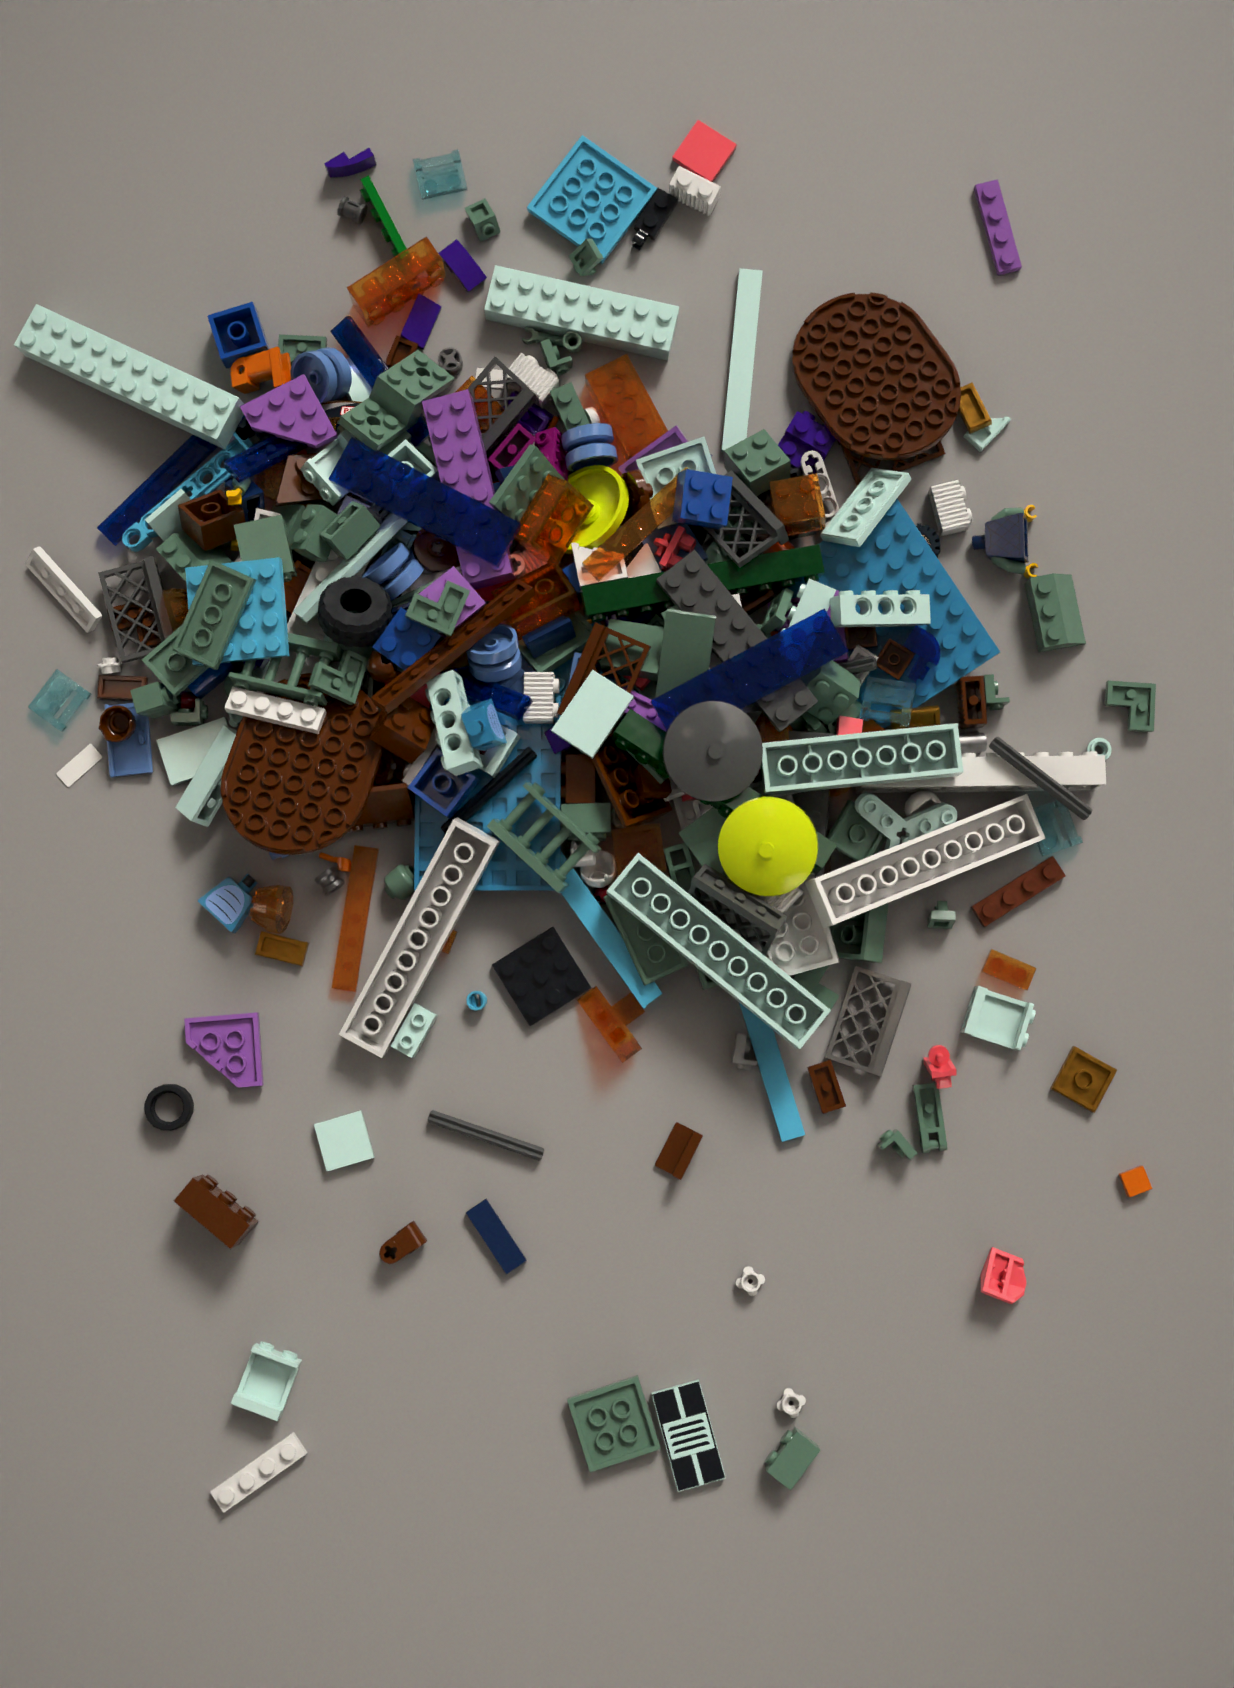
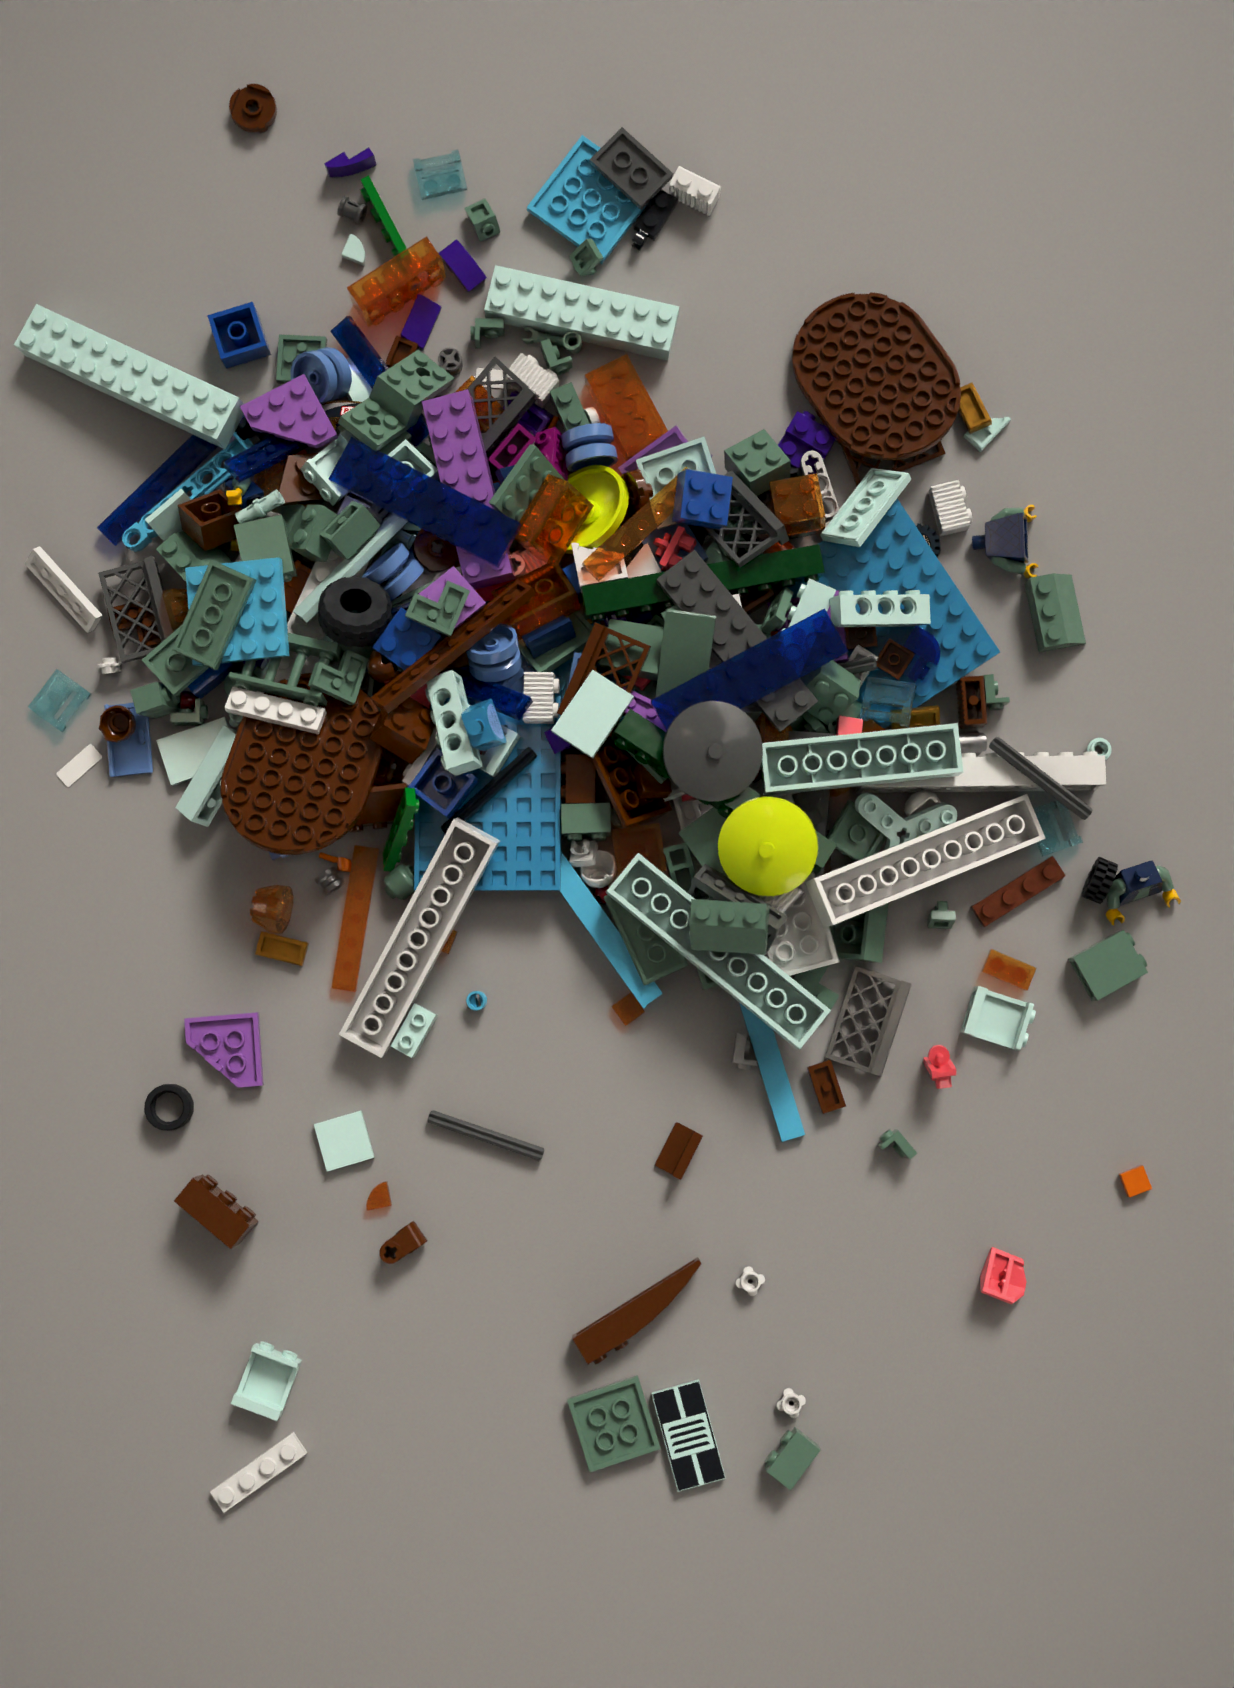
reddish brown tile [97,675,148,701] -> none
torso [198,873,258,933] -> none
orange piece [230,347,291,394] -> none
dark blue tile [466,1198,527,1275] -> none
sand green fence [487,782,601,893] -> none
black plate [492,927,591,1026] -> none
clear orange slope [577,986,642,1063] -> none
coral tile [672,120,737,182] -> none
light aqua tile [721,268,763,453] -> none
sand green plate [913,1082,947,1153] -> none
medium lavender plate [974,179,1022,276] -> none
pearl gold tile [1050,1046,1117,1113] -> none
sand green plate [1105,681,1156,732] -> none
none -> reddish brown plate [229,84,277,133]
none -> light aqua pin [235,489,285,524]
none -> light aqua tile [341,233,366,266]
none -> clear orange tile [367,1181,392,1211]
none -> green plate [382,787,419,872]
none -> sand green bracket [470,318,505,348]
none -> reddish brown slope [572,1257,701,1364]
none -> dark grey plate [590,127,673,210]
none -> sand green slope [690,899,770,955]
none -> sand green brick [1068,930,1148,1001]
none -> black tyre [1082,857,1118,904]
none -> torso [1105,860,1181,926]

